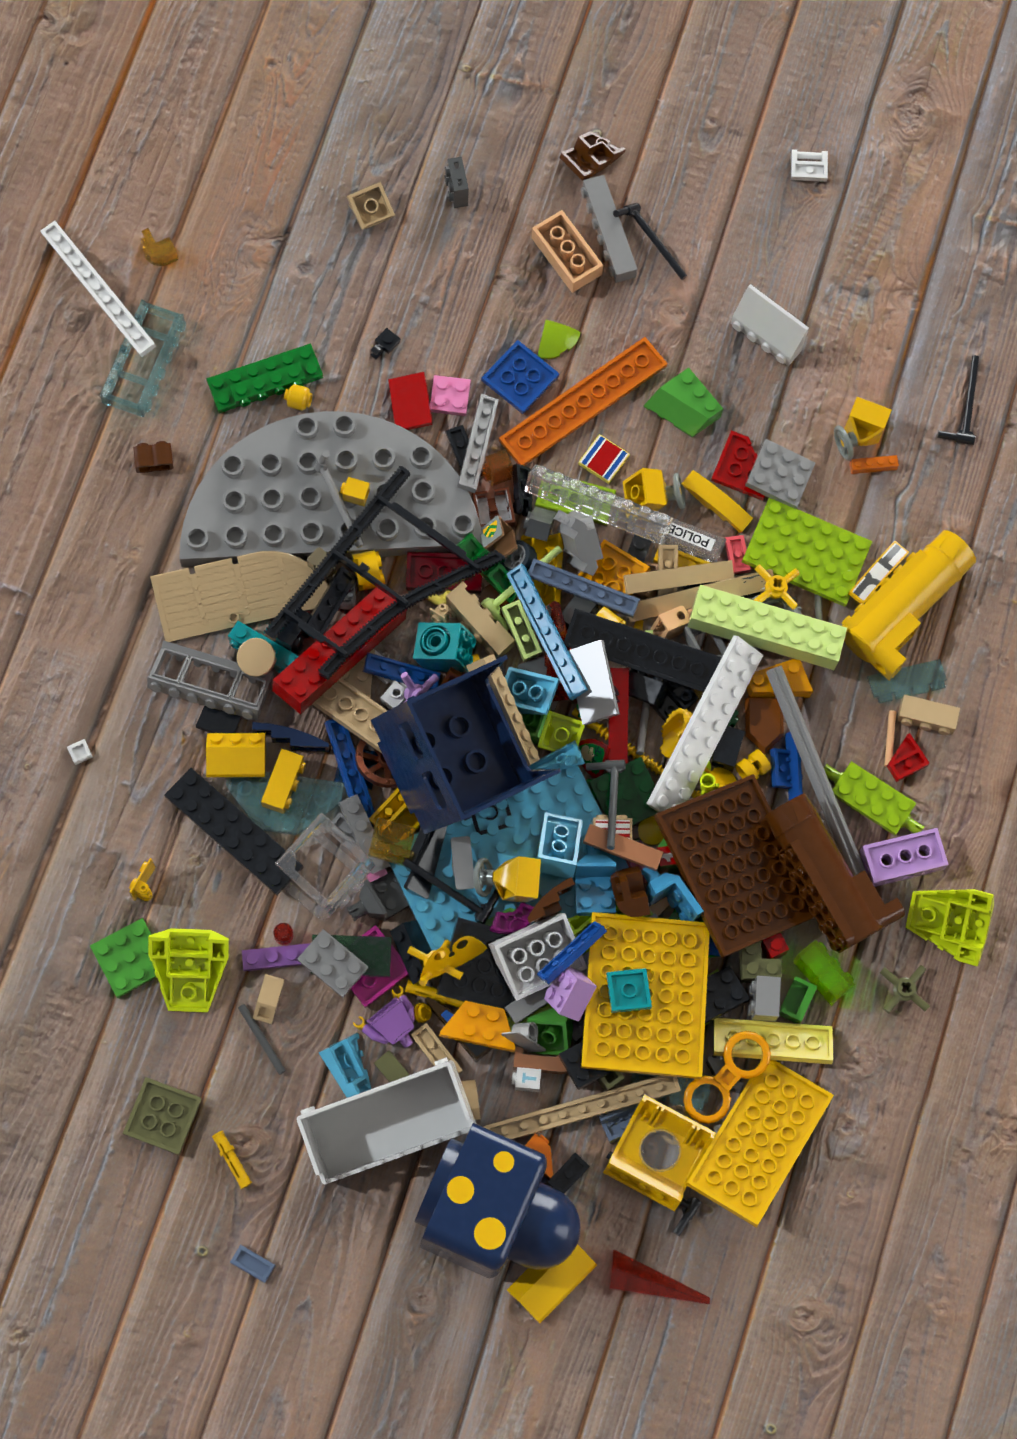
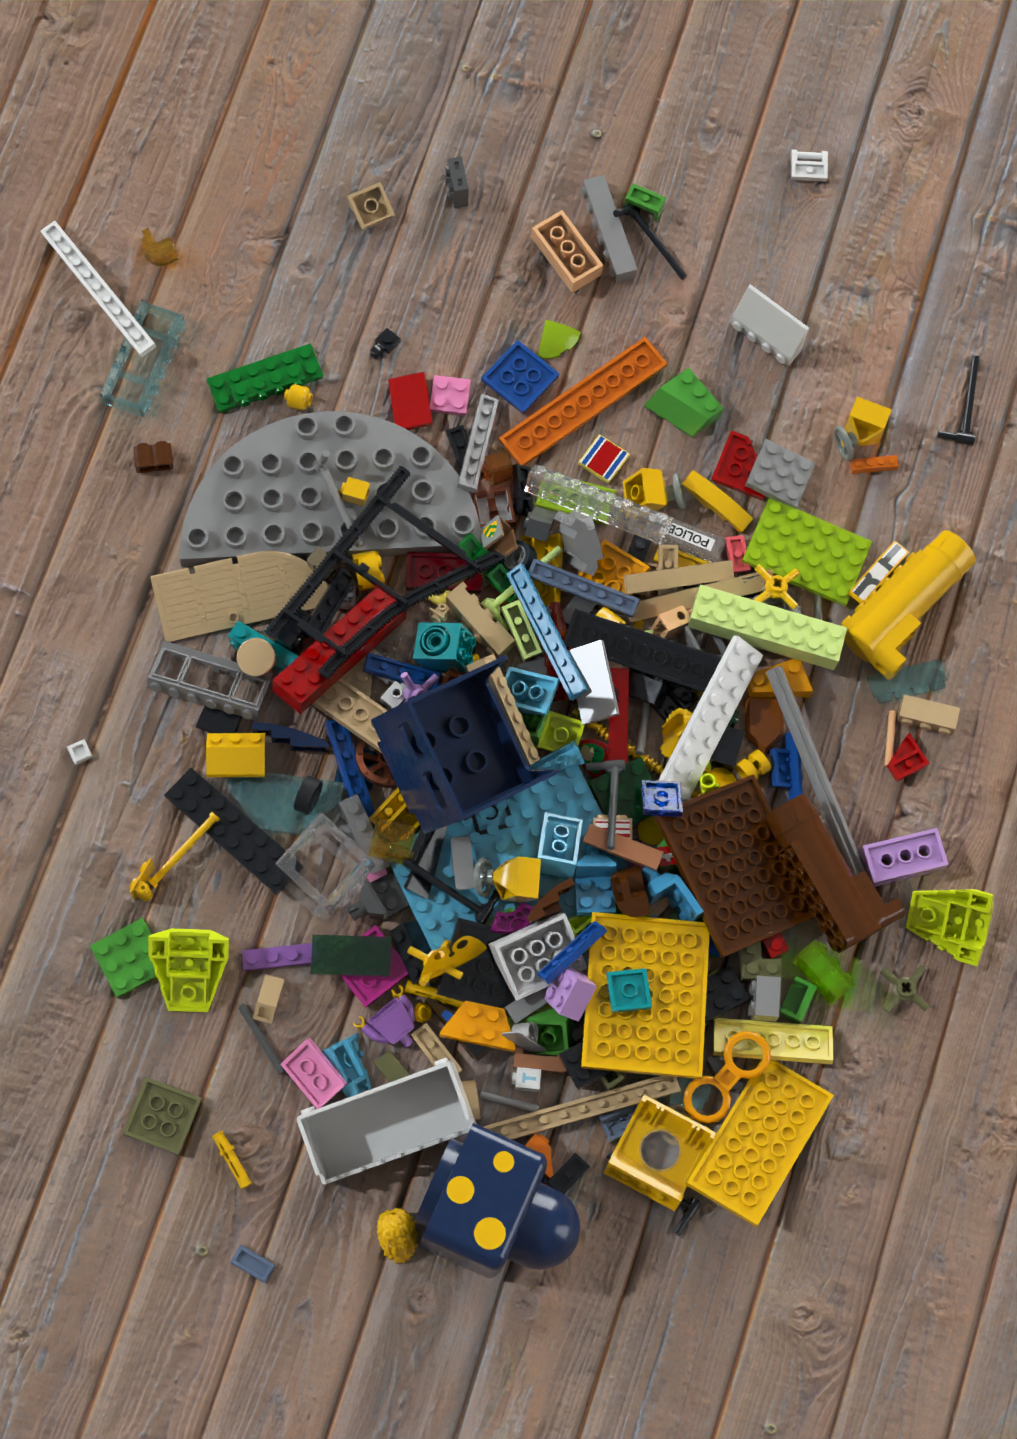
yellow brick [261,748,306,814] -> none
clear red wheel [273,923,294,945] -> none
light grey plate [297,929,369,998] -> none
yellow slope [507,1244,597,1323] -> none
reddish brown slope [559,131,626,181] -> none
clear red wedge [609,1250,710,1305] -> none
lime plate [824,761,925,836] -> none
none -> yellow bar [147,812,220,888]
none -> bright pink plate [280,1038,348,1109]
none -> black tyre [293,776,323,815]
none -> yellow piece [377,1208,418,1263]
none -> light grey bar [479,1090,539,1112]
none -> bright green panel [624,183,666,222]
none -> clear blue tile [641,780,683,817]

